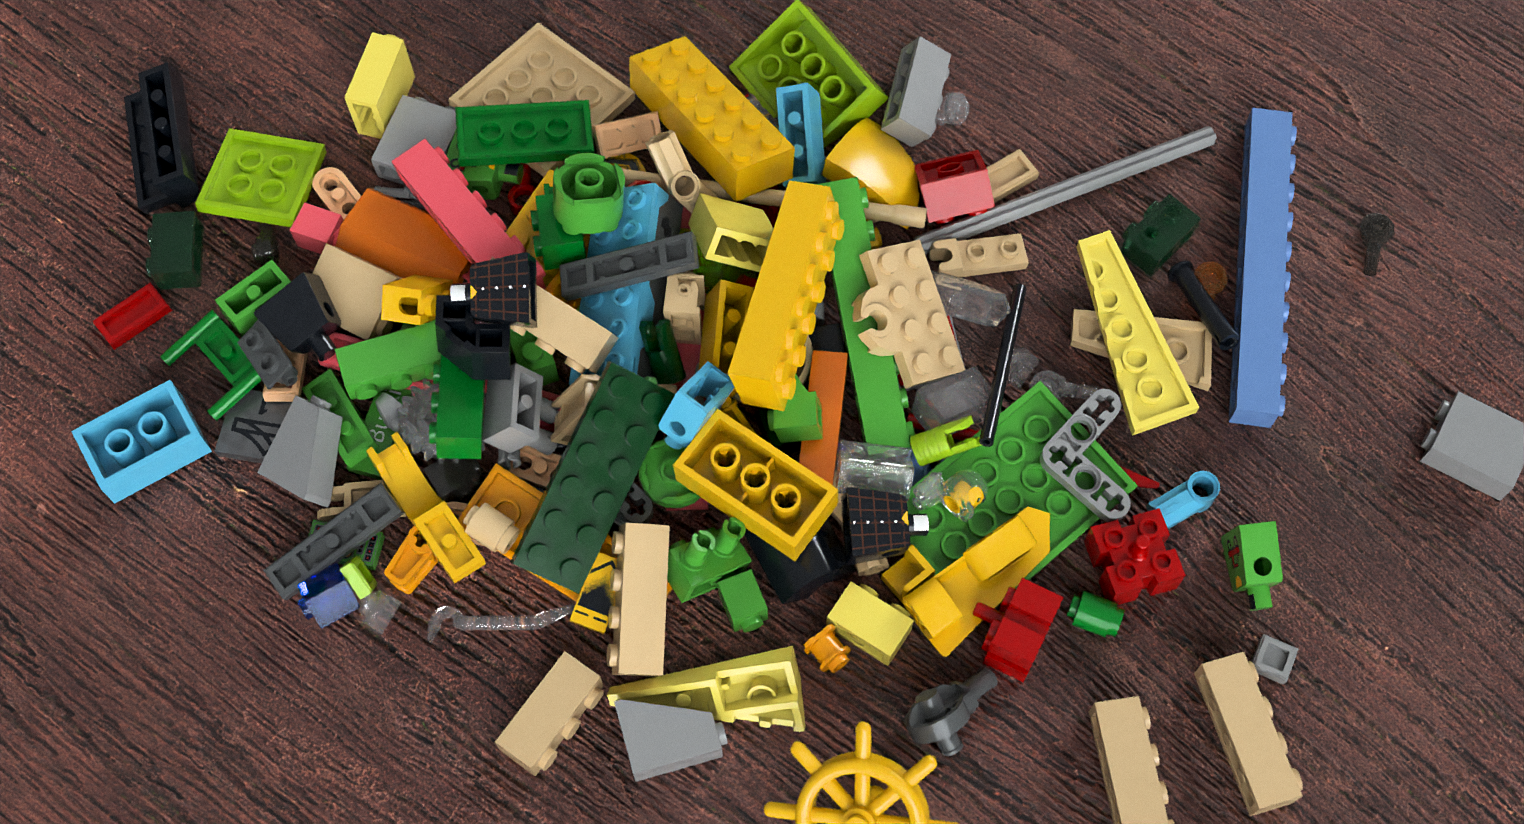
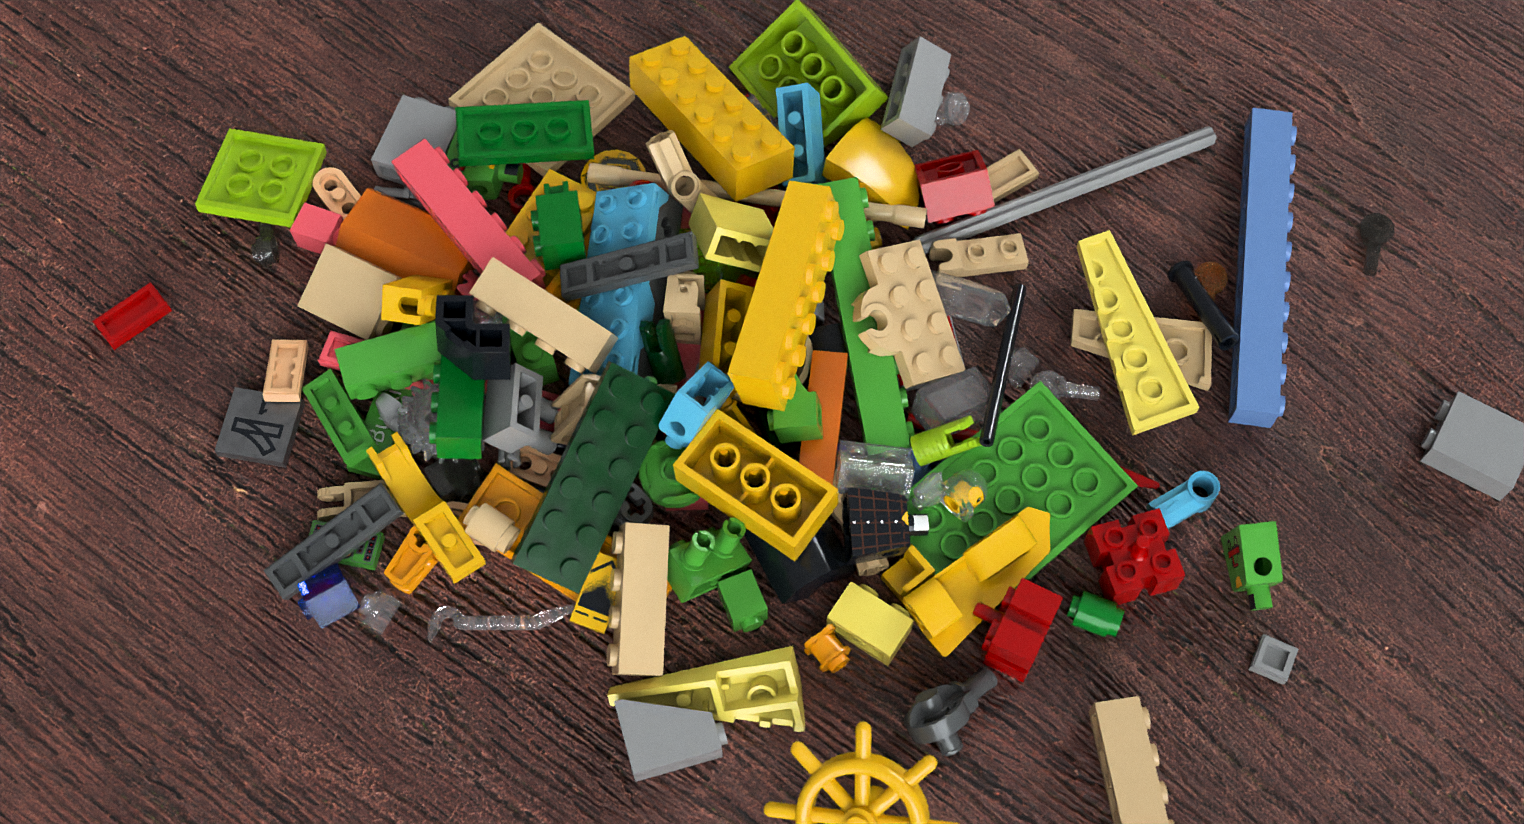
medium azure brick [71,380,212,504] -> none
black brick [124,62,199,214] -> none
clear green brick [146,211,204,290] -> none
green plate [160,310,262,421] -> none
bright green brick [215,260,291,337] -> none
dark grey hinge [237,320,298,389] -> none
black torso [254,272,341,361] -> none
light grey slope [257,395,343,508] -> none
lime tile [339,555,377,600] -> none
light yellow brick [344,32,415,139] -> none
black torso [450,253,537,328] -> none
tan brick [495,651,604,776] -> none
bright green brick [552,153,625,235] -> none
light nougat plate [592,112,662,158] -> none
light grey beam [1040,389,1131,522] -> none
clear green brick [1120,193,1201,277] -> none
tan brick [1194,651,1303,816] -> none

